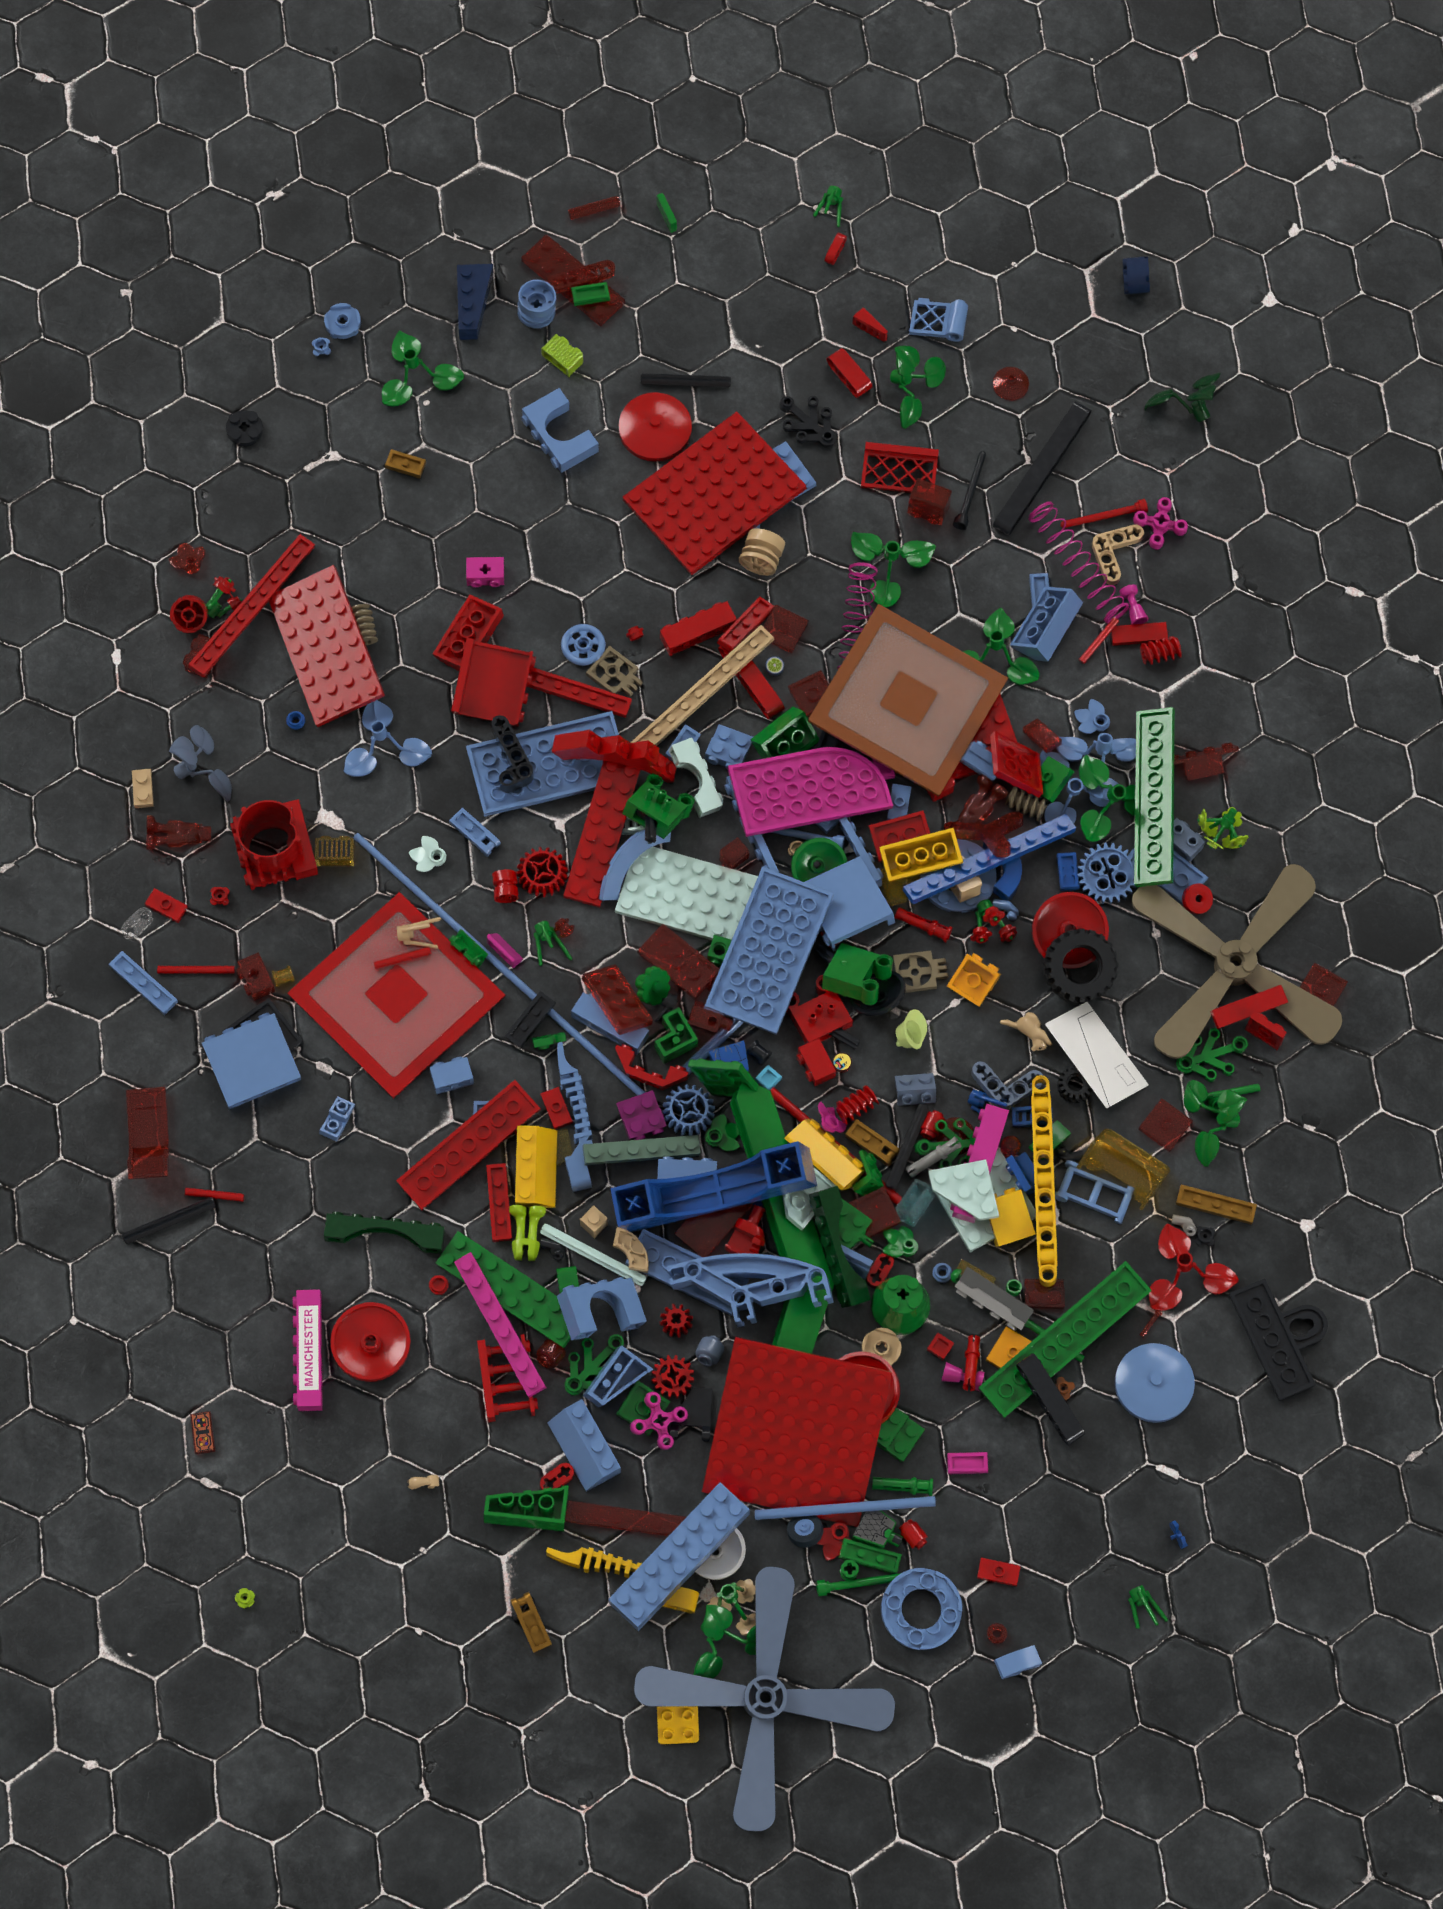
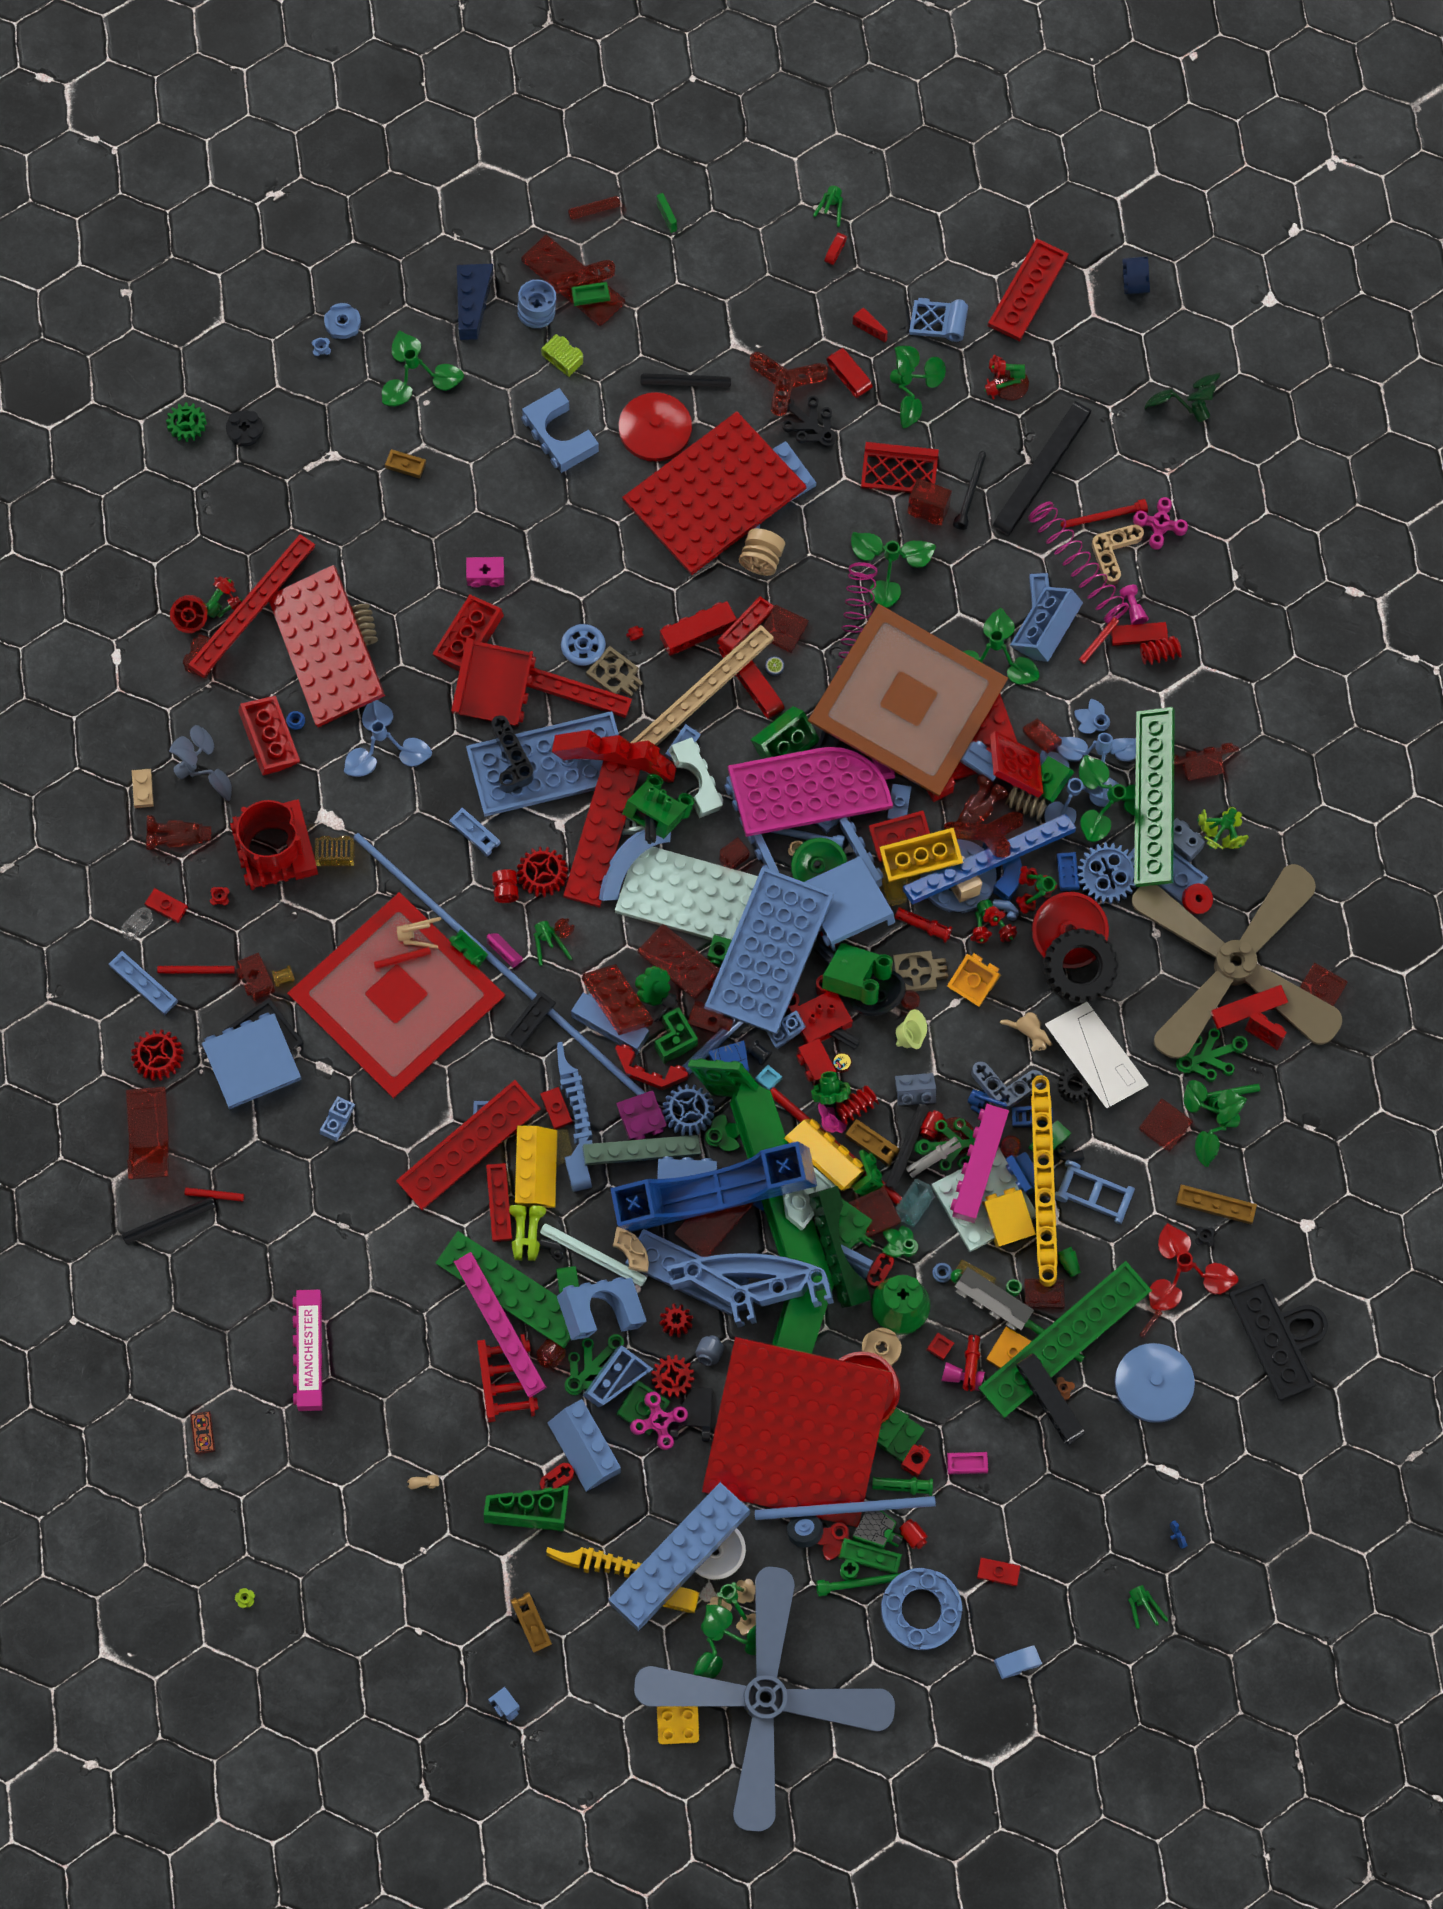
clear red plate [169,543,205,574] -> none
dark green arch [324,1212,445,1254] -> none
red dish [331,1302,411,1382] -> none
light aqua plate [409,836,446,872] -> none
red plate [429,1275,449,1295] -> none
medium blue brick [430,1057,474,1094] -> none
green plate [532,1032,567,1050] -> none
clear red plate [565,1501,686,1536] -> none
tan brick [580,1205,608,1239] -> none
medium blue plate [705,724,753,770] -> none
red piece [724,1205,765,1254] -> none
clear red plate [788,670,829,718] -> none
light aqua plate [928,1159,999,1221] -> none
clear red plate [987,1623,1007,1644] -> none
clear yellow windscreen [1076,1129,1170,1210] -> none
light grey arm [1171,1214,1197,1236] -> none
none -> red gear [131,1029,184,1081]
none -> green gear [166,402,207,442]
none -> red slope [238,696,300,776]
none -> medium blue brick [488,1687,520,1721]
none -> clear red piece [749,352,828,416]
none -> medium blue slope [766,1011,806,1049]
none -> green plant [811,1071,851,1104]
none -> clear red plate [901,991,920,1010]
none -> red brick [901,1444,931,1479]
none -> plant [985,355,1026,400]
none -> red plate [988,238,1069,341]
none -> plant [1016,866,1057,914]
none -> green cone [1057,1247,1081,1277]

